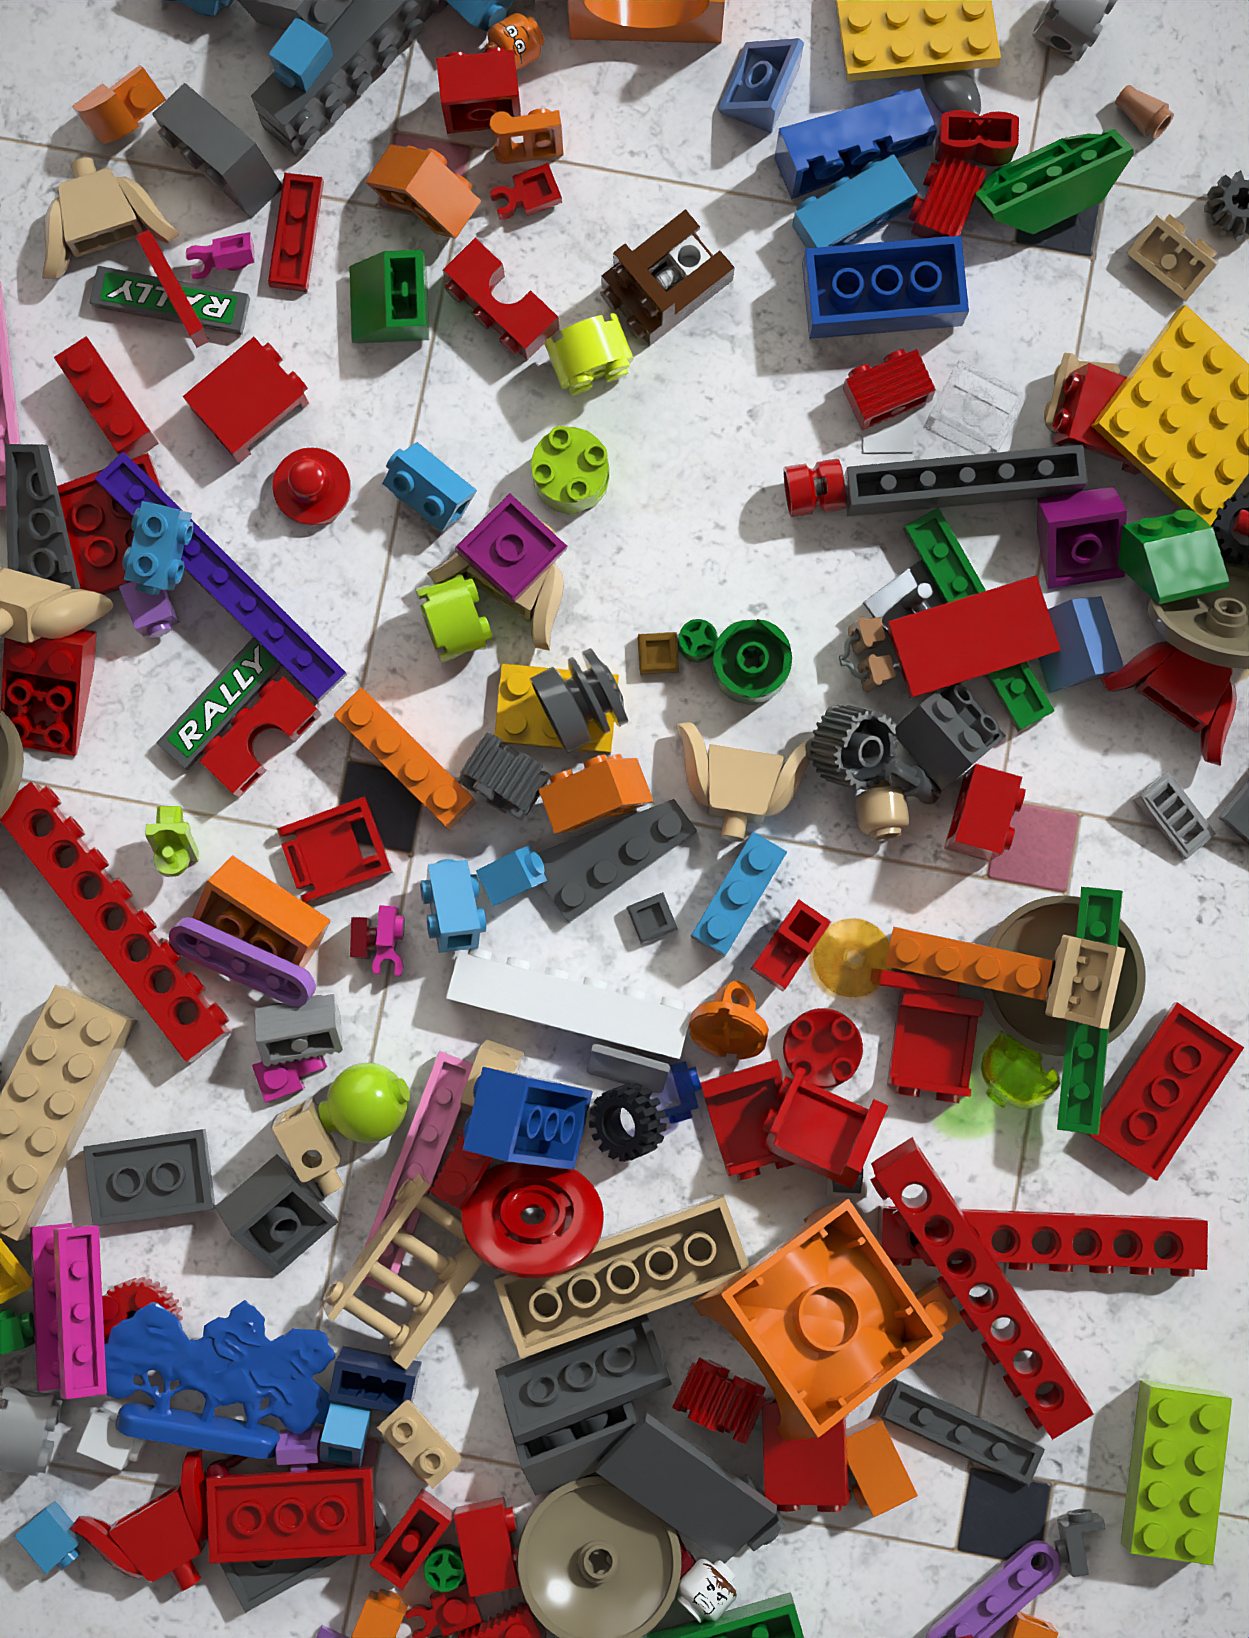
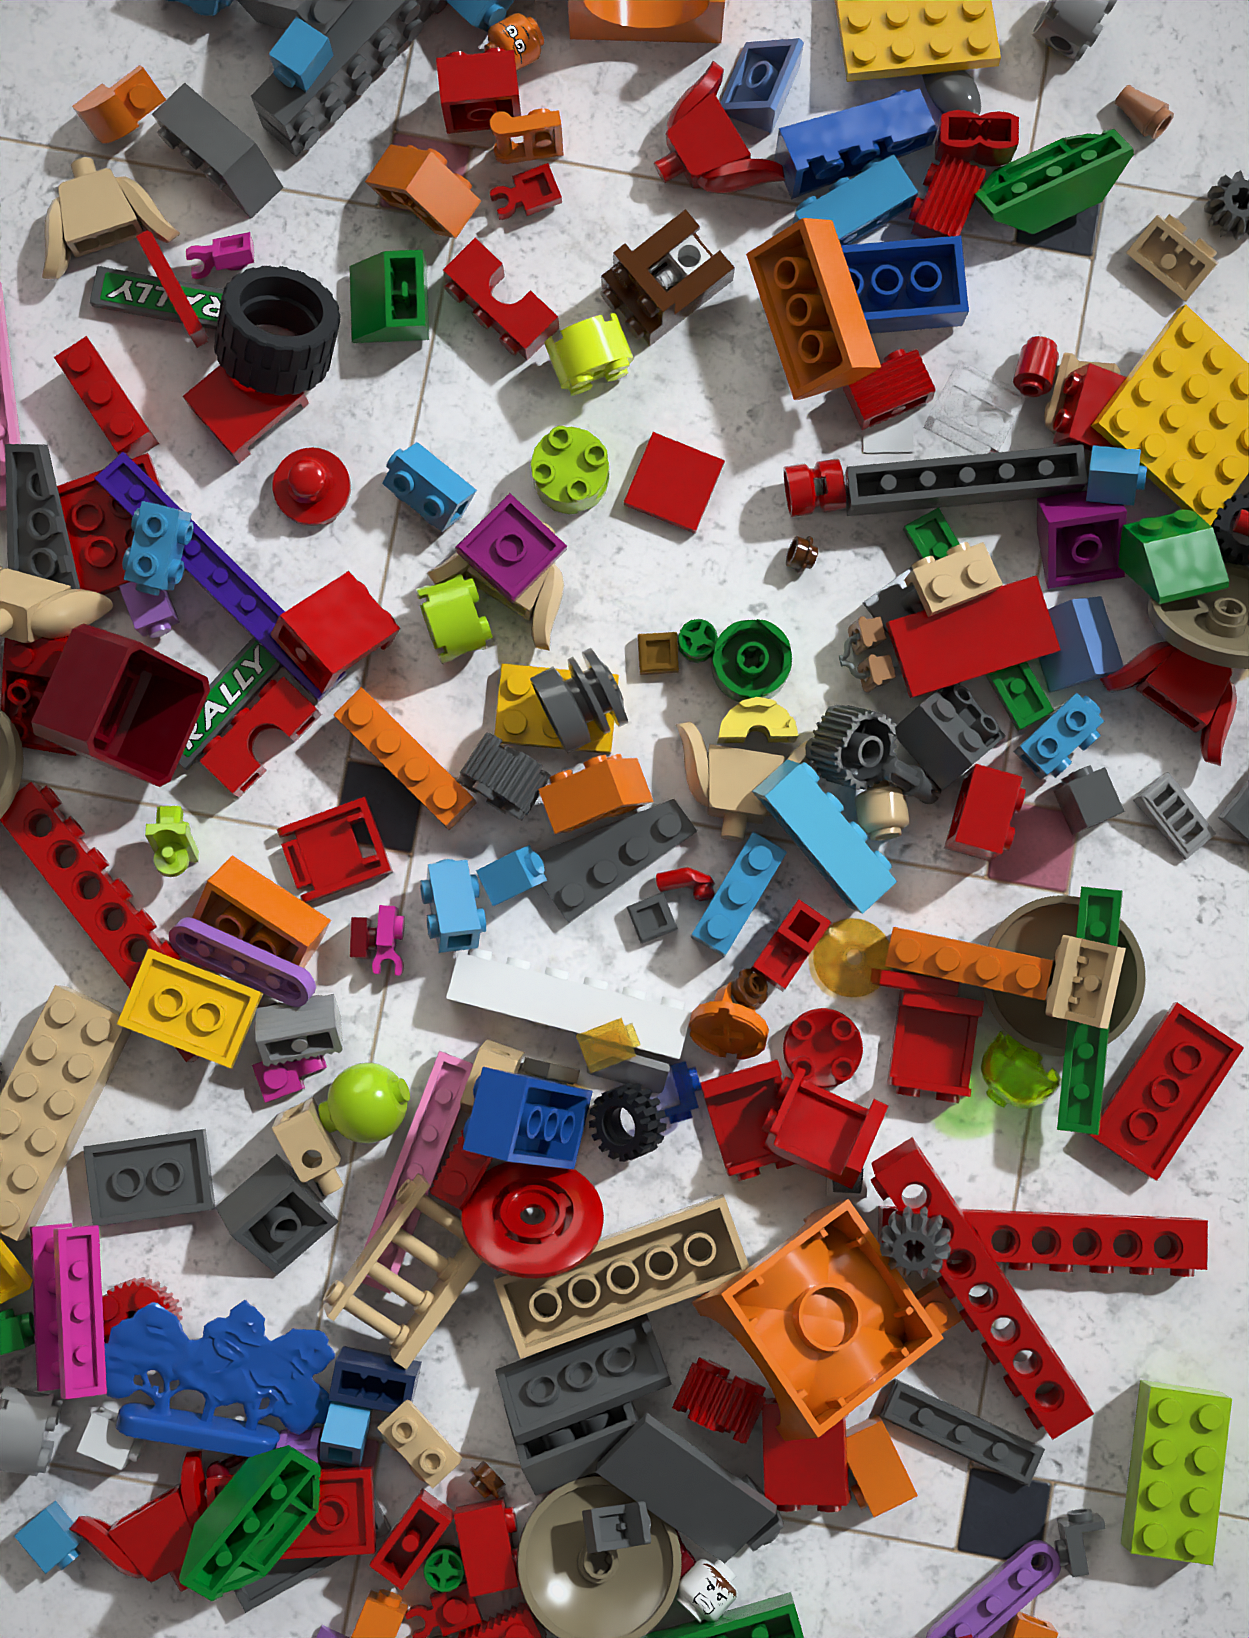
red tile [268,172,324,292] -> none
none -> dark red plate [31,623,210,787]
none -> yellow plate [117,948,263,1069]
none -> green wedge [179,1445,321,1601]
none -> black tyre [214,265,341,396]
none -> red panel [270,571,401,693]
none -> reddish brown plate [469,1461,506,1499]
none -> dark grey tile [522,1057,580,1085]
none -> clear yellow brick [576,1017,641,1074]
none -> dark grey bracket [582,1501,651,1554]
none -> red tile [624,432,725,534]
none -> red torso [654,61,785,194]
none -> red arm [656,867,715,901]
none -> light yellow cylinder [717,697,799,744]
none -> reddish brown plate [731,968,768,1007]
none -> orange slope [746,218,881,400]
none -> medium azure brick [752,760,897,914]
none -> reddish brown plate [786,536,818,573]
none -> dark grey gear [880,1206,951,1279]
none -> tan bracket [904,542,1003,617]
none -> red brick [1013,336,1059,398]
none -> dark azure brick [1013,693,1104,780]
none -> dark grey brick [1054,765,1125,835]
none -> dark azure brick [1086,445,1147,506]

